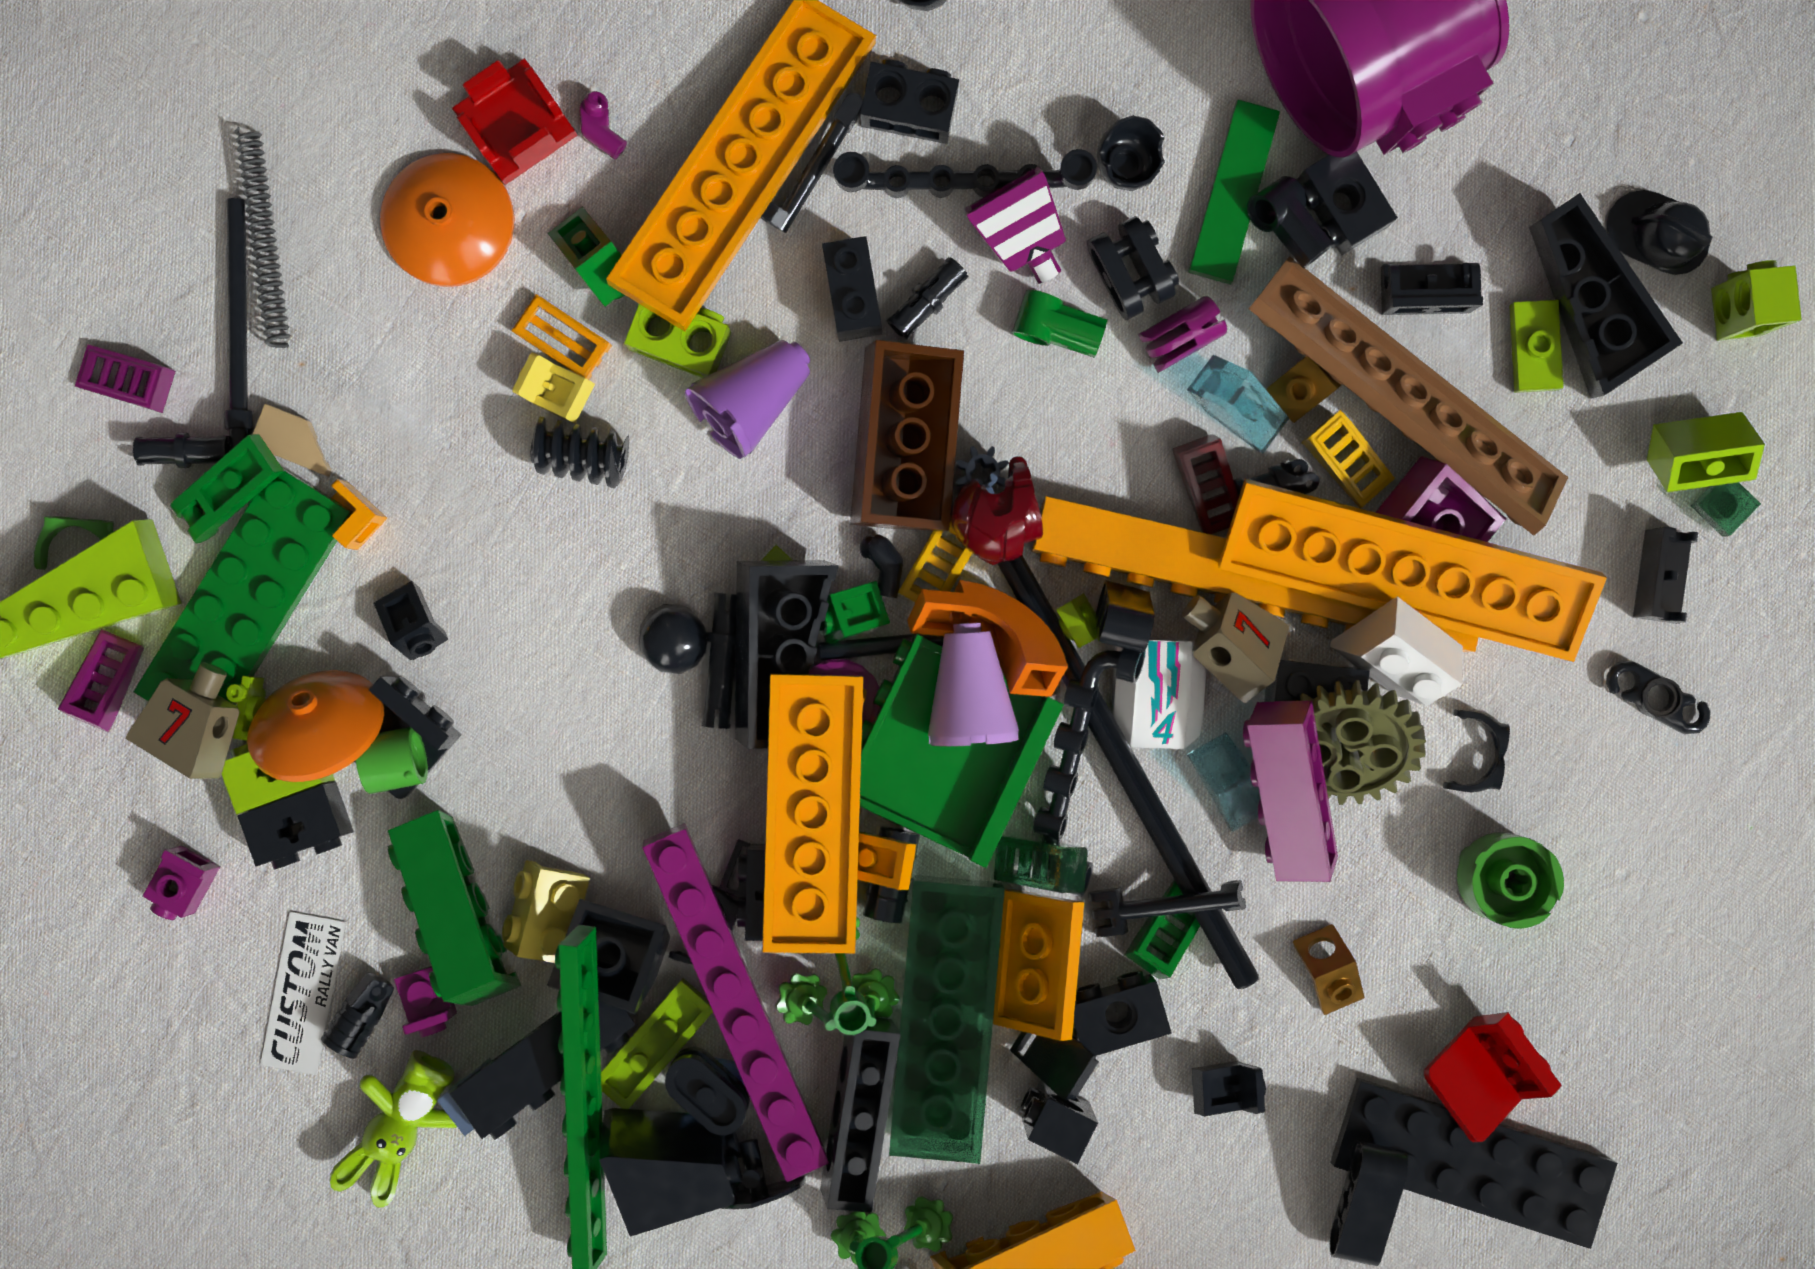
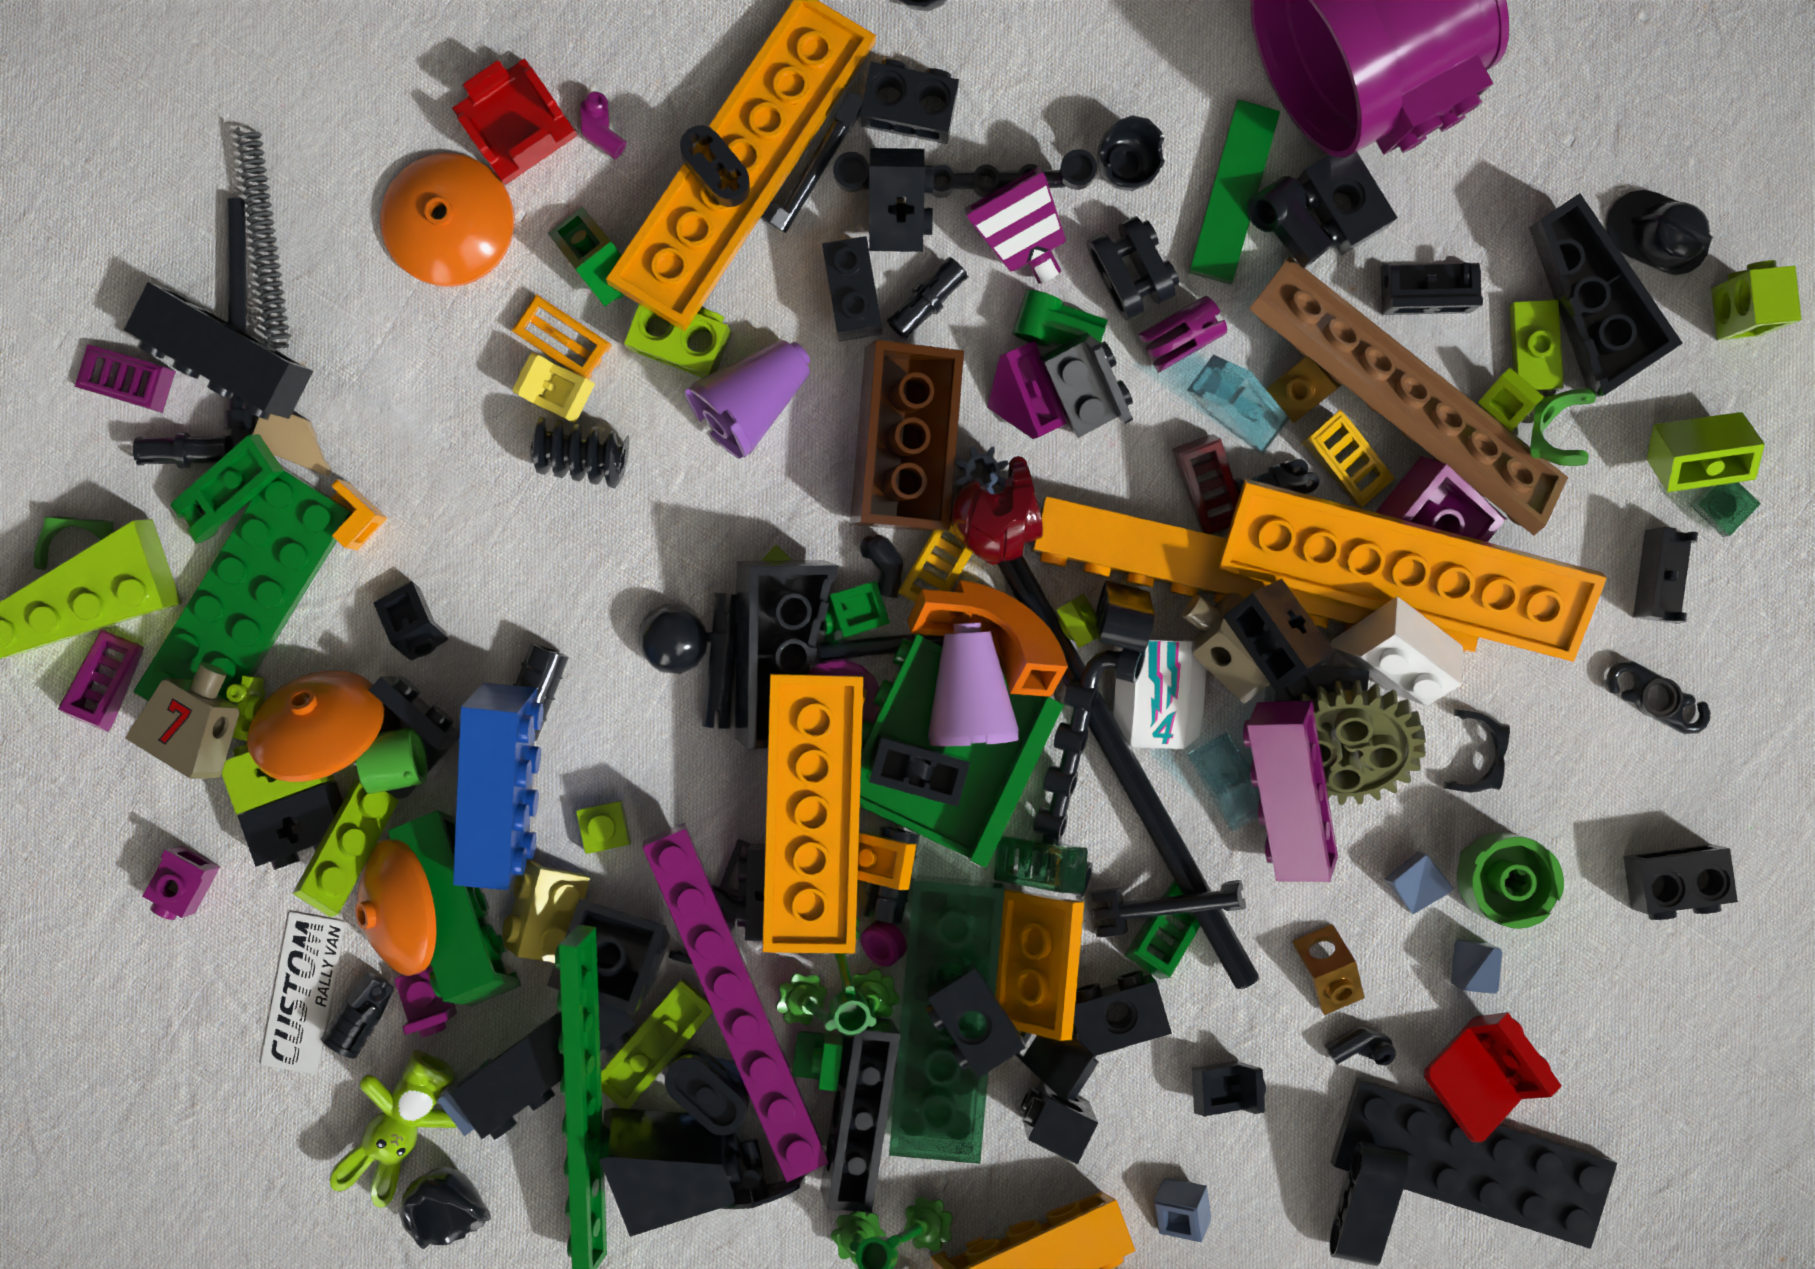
none -> black brick [124,282,313,420]
none -> lime plate [292,778,399,918]
none -> orange dish [355,839,436,976]
none -> black hair [398,1167,491,1249]
none -> blue brick [453,682,543,890]
none -> black axle [513,643,569,741]
none -> lime plate [576,800,631,854]
none -> black beam [680,125,750,207]
none -> green bracket [792,1030,843,1091]
none -> magenta tile [861,920,907,967]
none -> black brick [866,734,971,807]
none -> black brick [869,148,934,252]
none -> black brick [925,961,1026,1078]
none -> magenta slope [987,341,1067,439]
none -> black bracket [1039,332,1133,438]
none -> sand blue slope [1154,1178,1211,1242]
none -> black brick [1223,579,1336,692]
none -> black arm [1325,1026,1396,1066]
none -> sand blue slope [1384,851,1454,914]
none -> sand blue slope [1451,939,1502,994]
none -> lime plate [1478,367,1544,432]
none -> bright green cap [1530,388,1597,466]
none -> black brick [1623,844,1738,920]

